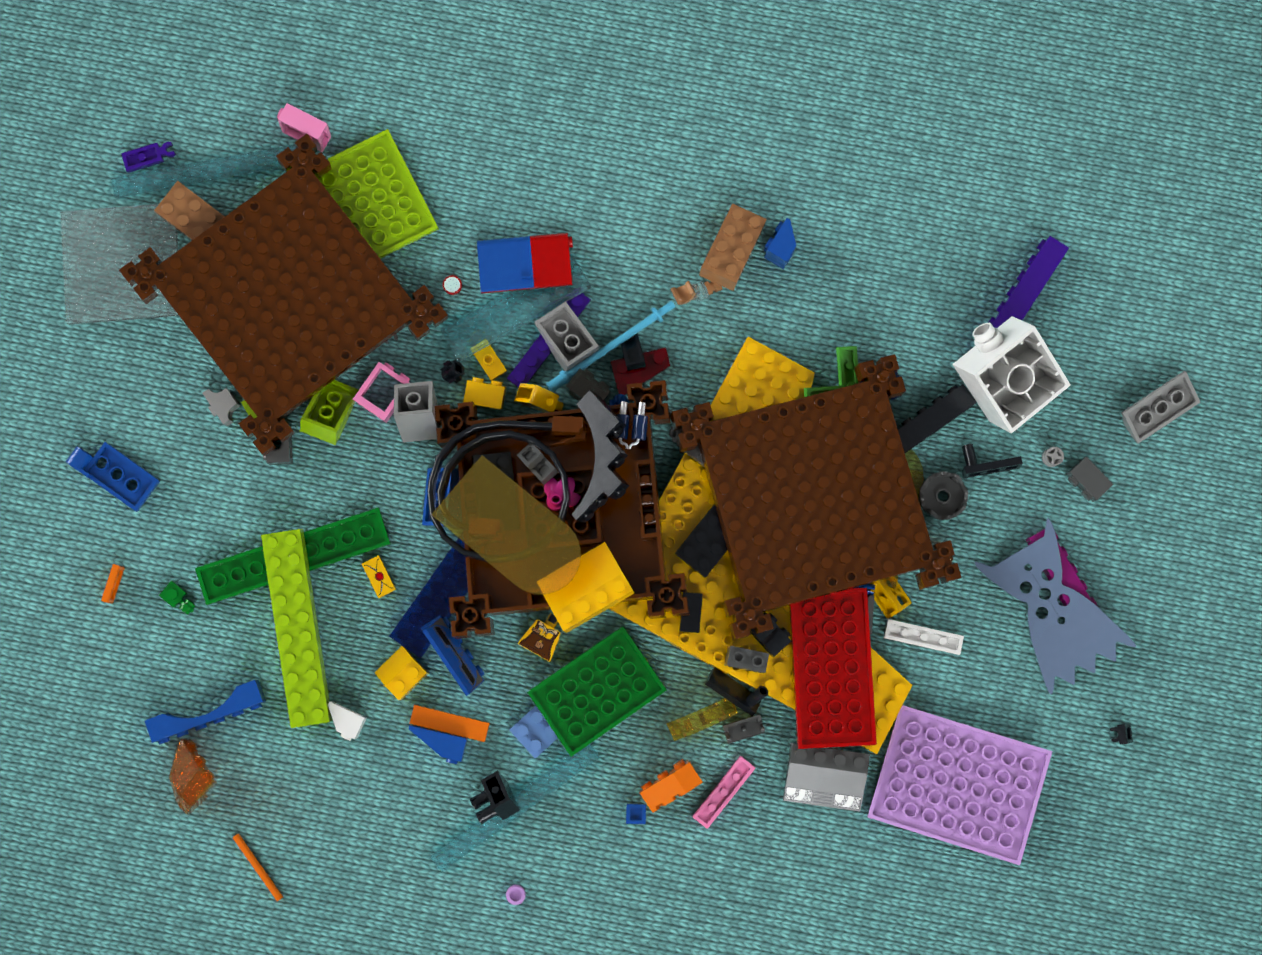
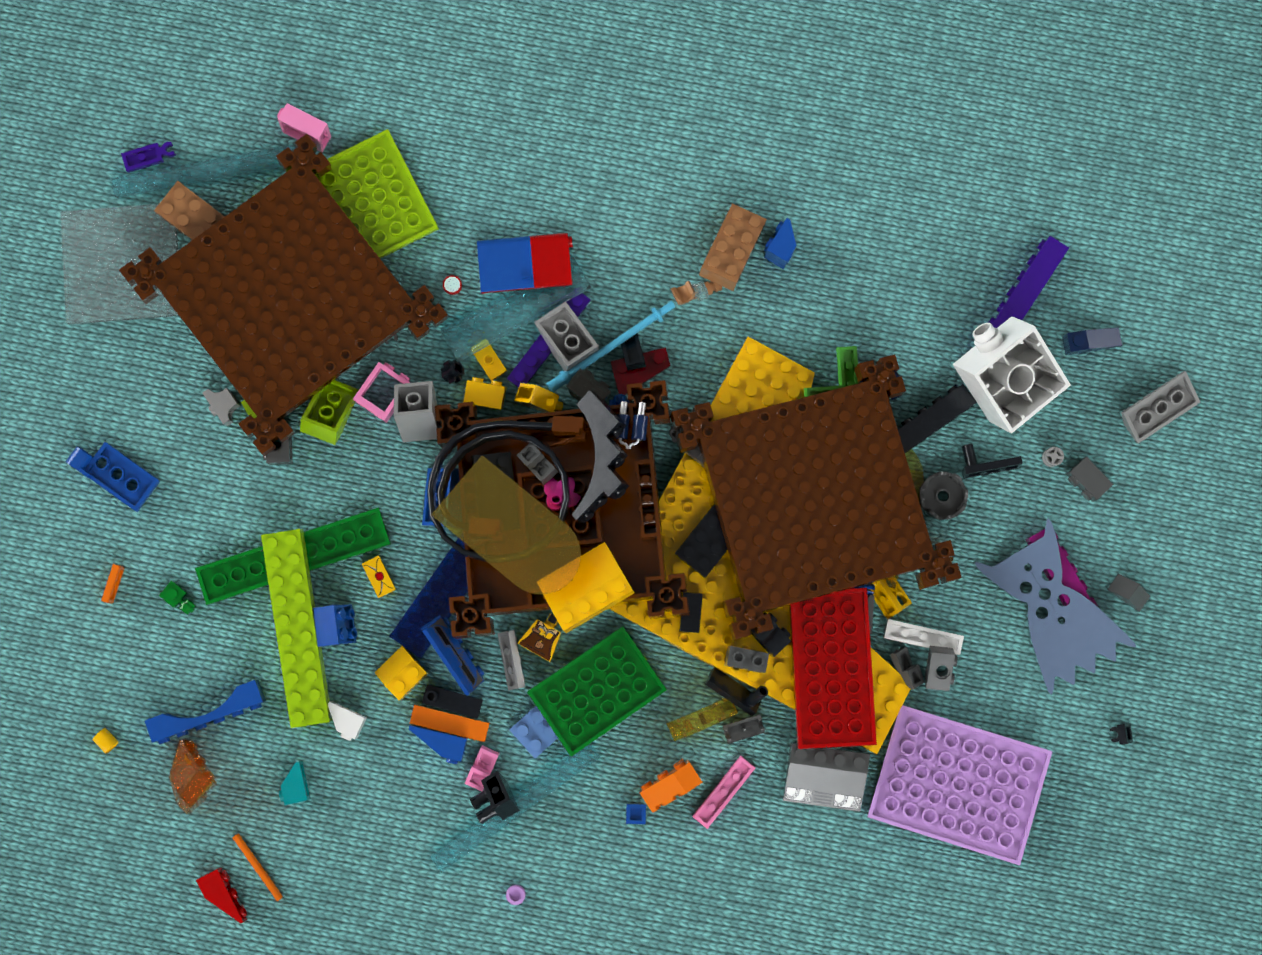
none -> yellow beam [92,728,119,754]
none -> red slope [196,867,247,923]
none -> teal slope [279,761,311,805]
none -> blue slope [313,604,357,647]
none -> black piece [422,684,483,719]
none -> bright pink slope [465,745,500,791]
none -> light grey plate [497,630,525,691]
none -> dark grey slope [890,647,924,690]
none -> dark grey brick [924,646,958,691]
none -> dark blue slope [1062,327,1122,355]
none -> dark grey slope [1107,574,1150,612]

